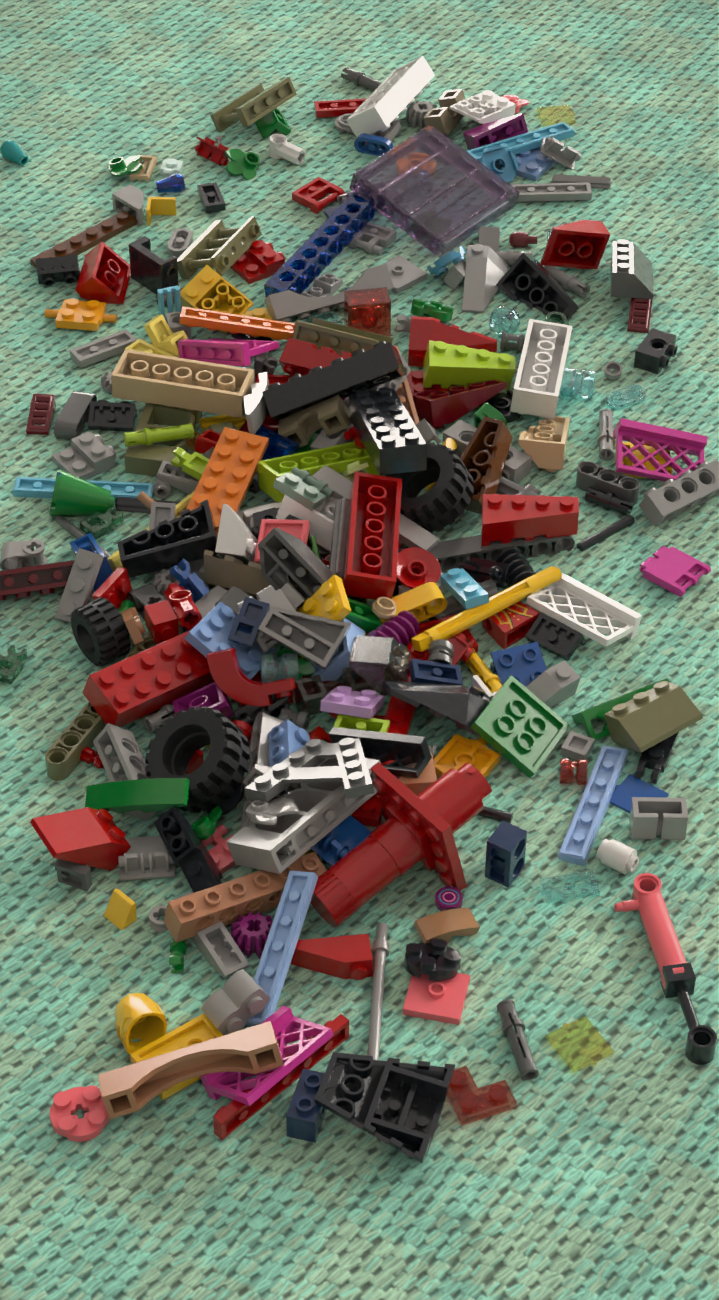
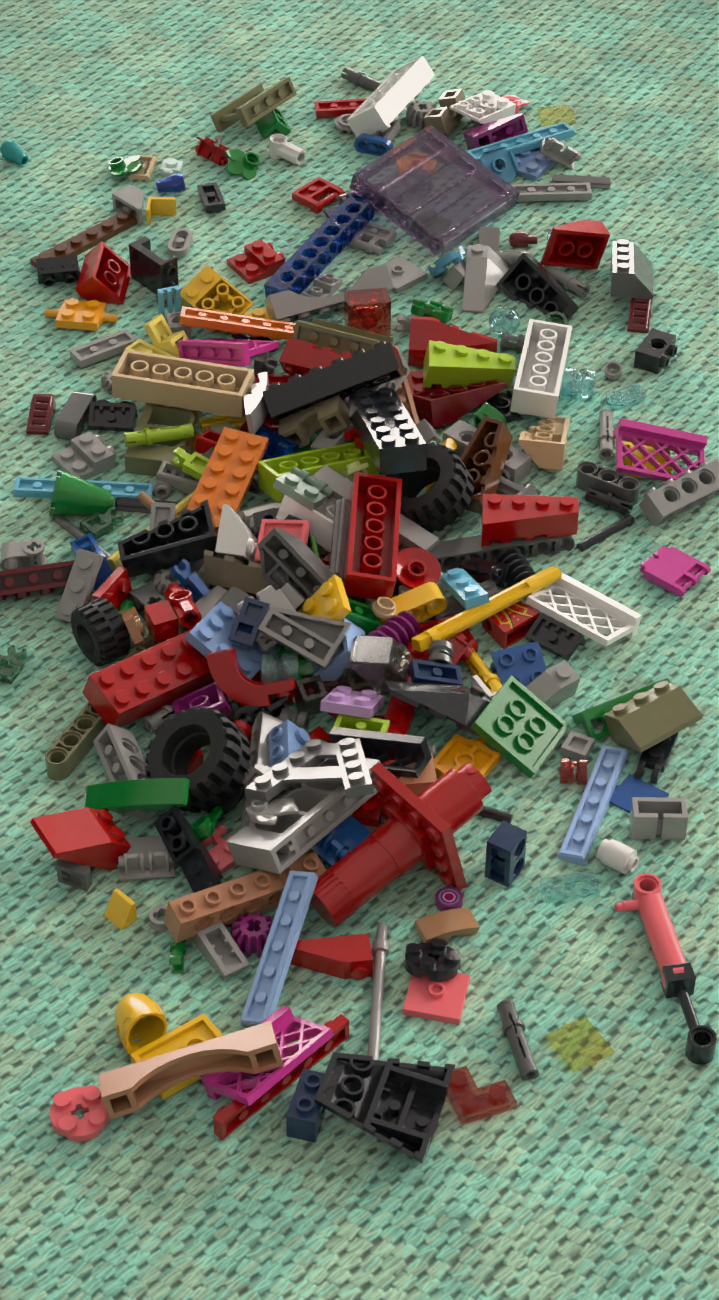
red piece [80,746,104,769] -> none
olive fence [177,216,262,280] -> none
light grey brick [201,969,270,1035] -> none

